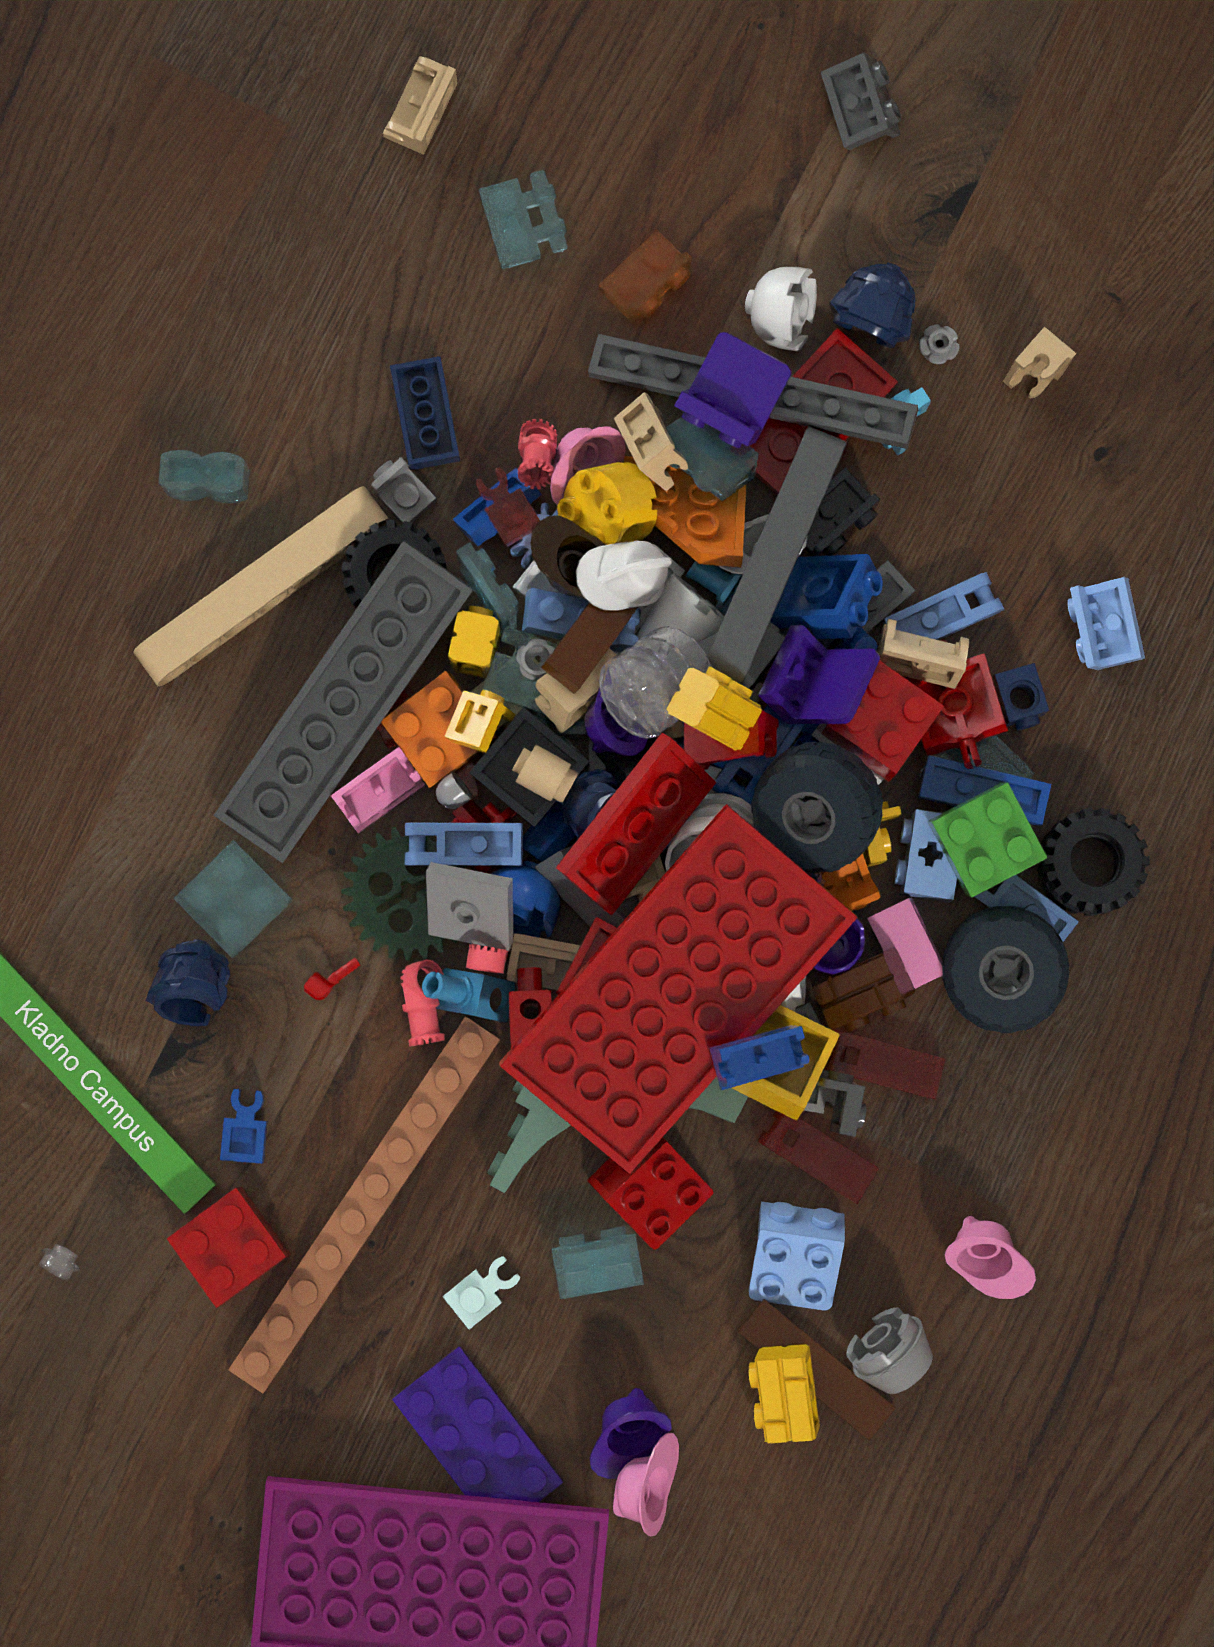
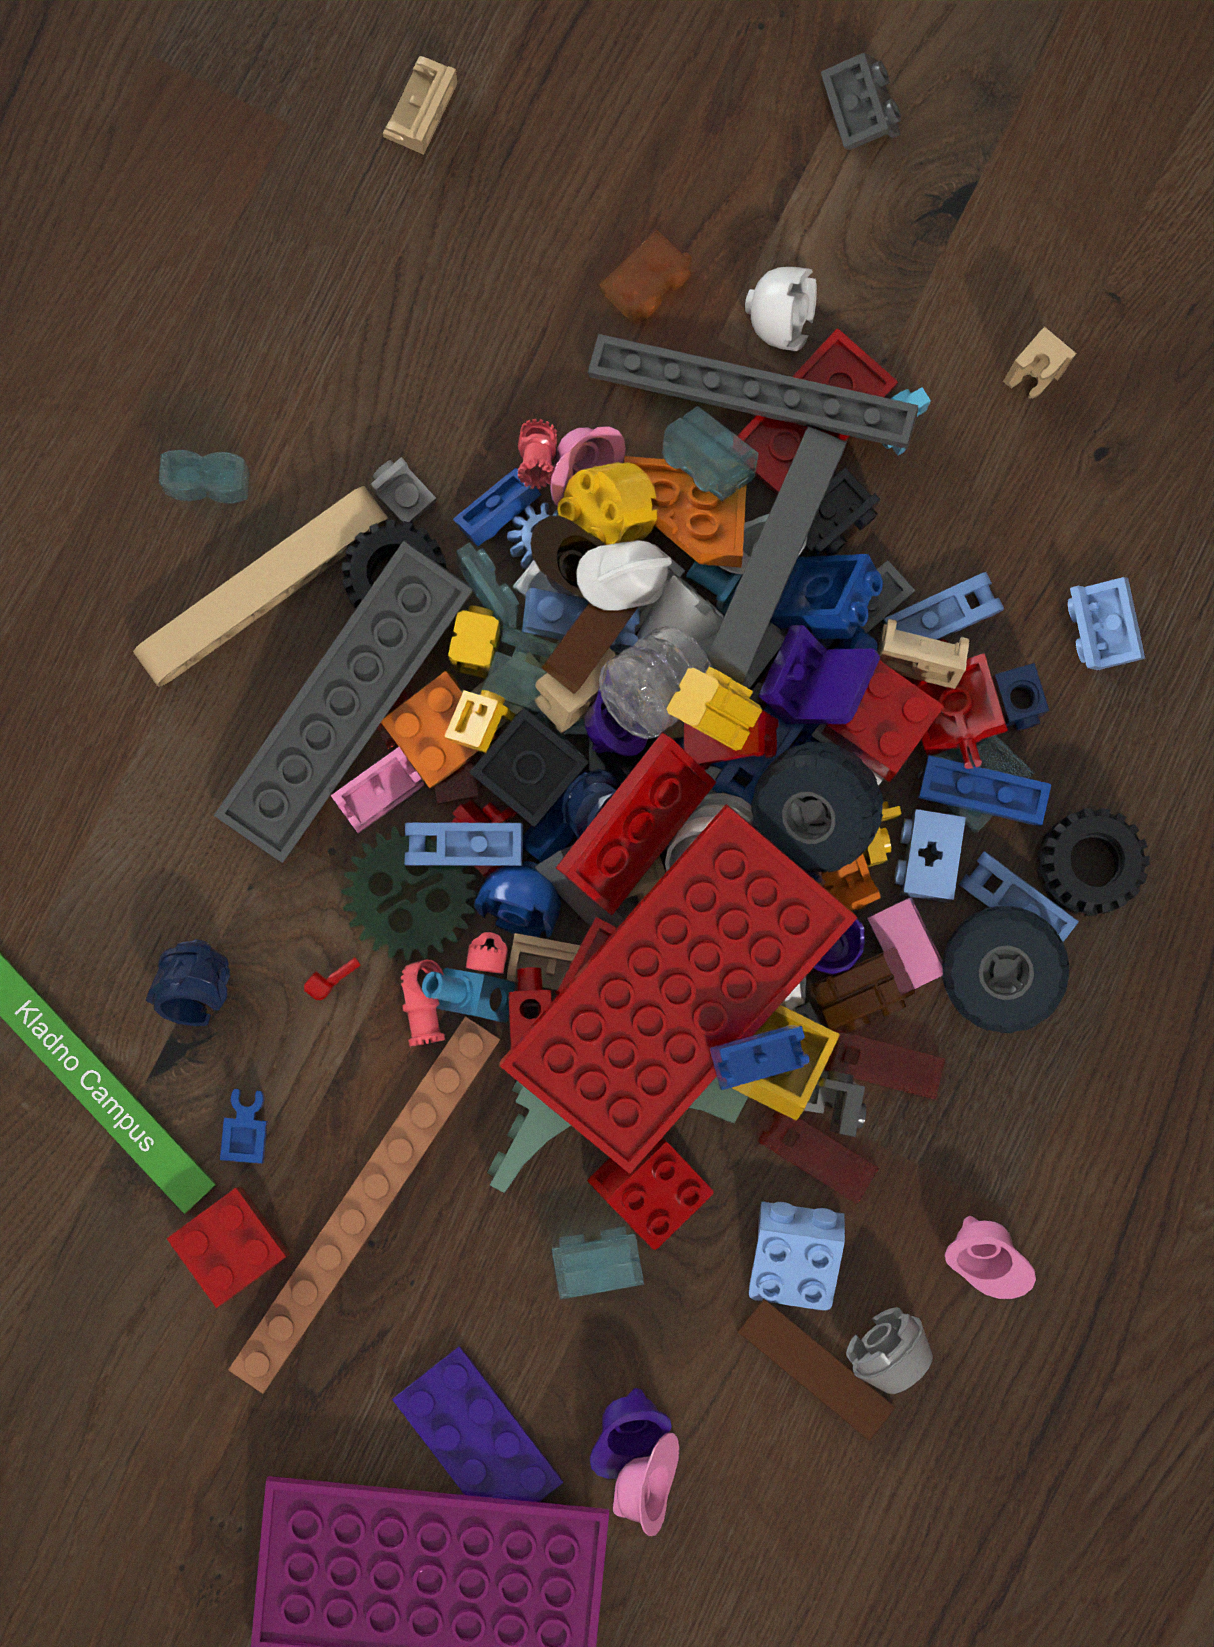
clear plate [39,1244,80,1281] -> none
clear light blue plate [173,840,293,958] -> none
dark blue piece [390,356,460,470] -> none
light grey plate [426,862,513,951] -> none
light grey hinge [436,772,473,809] -> none
light aqua plate [443,1256,520,1330] -> none
clear red plate [476,467,540,548] -> none
clear light blue plate [479,170,568,270] -> none
tan brick [512,745,579,803] -> none
light grey plate [516,639,555,680] -> none
tan hinge [614,392,688,491] -> none
dark purple bracket [674,332,792,448] -> none
yellow brick [749,1344,820,1443] -> none
dark blue helmet [829,262,915,348] -> none
light grey plate [919,324,959,364] -> none
bright green brick [927,782,1047,898] -> none

